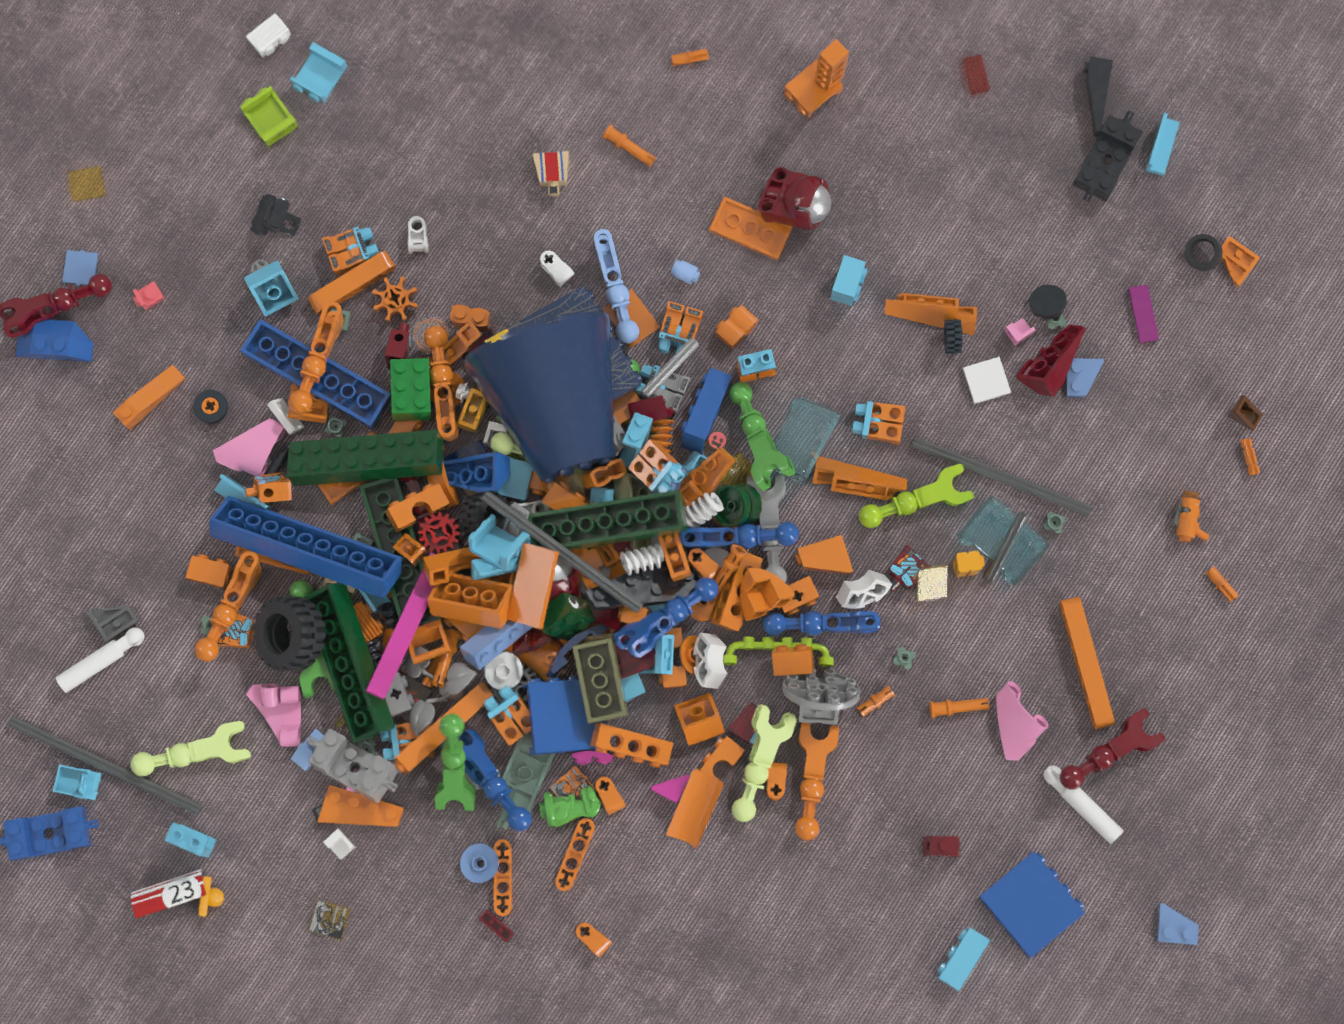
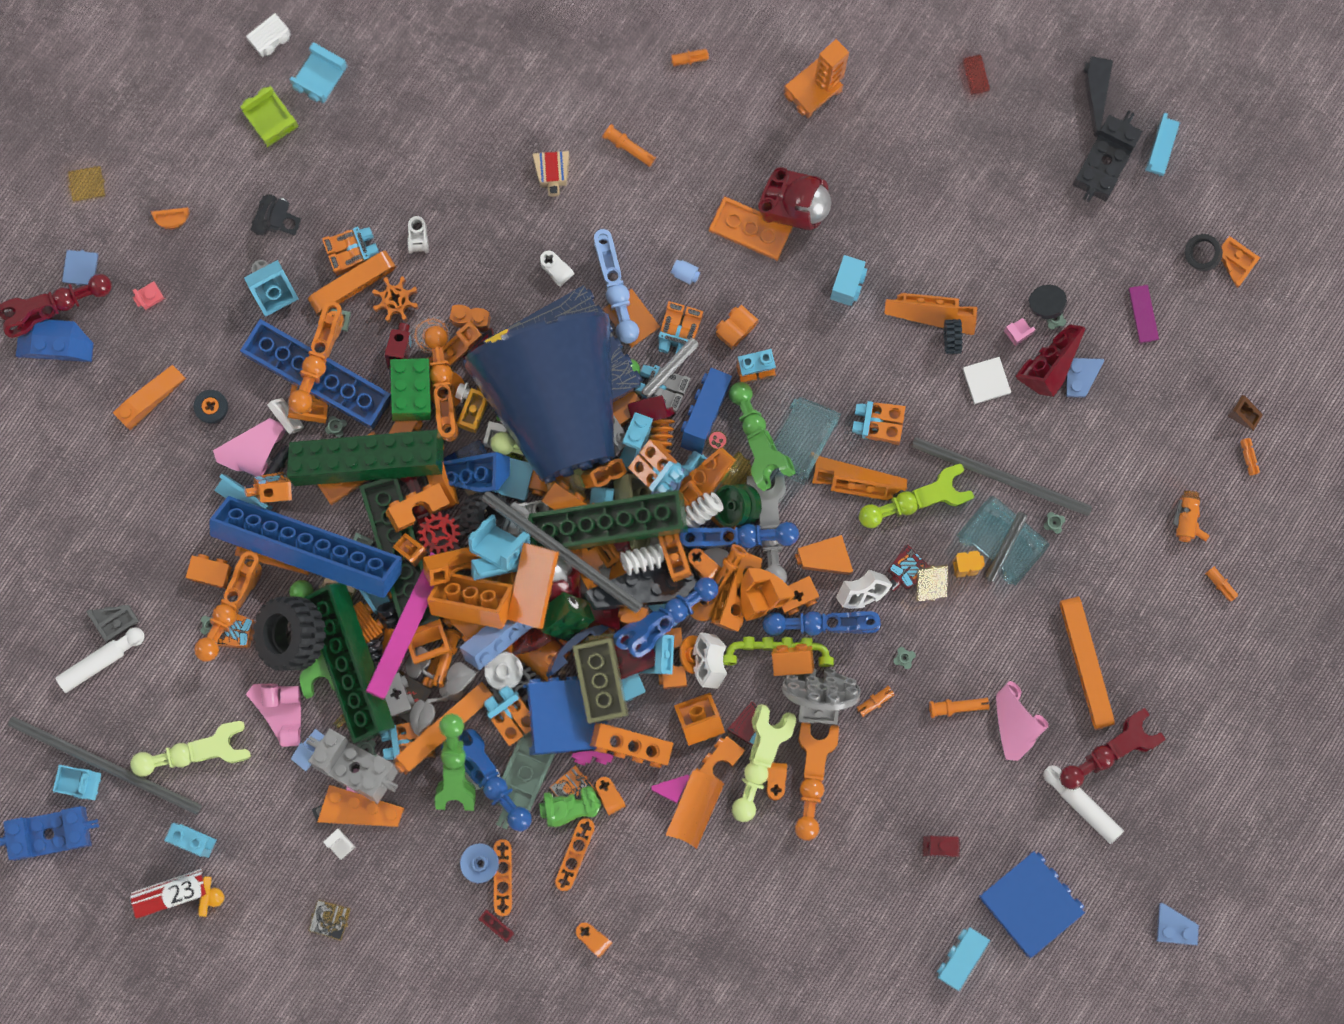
none -> orange tile [151,207,189,229]

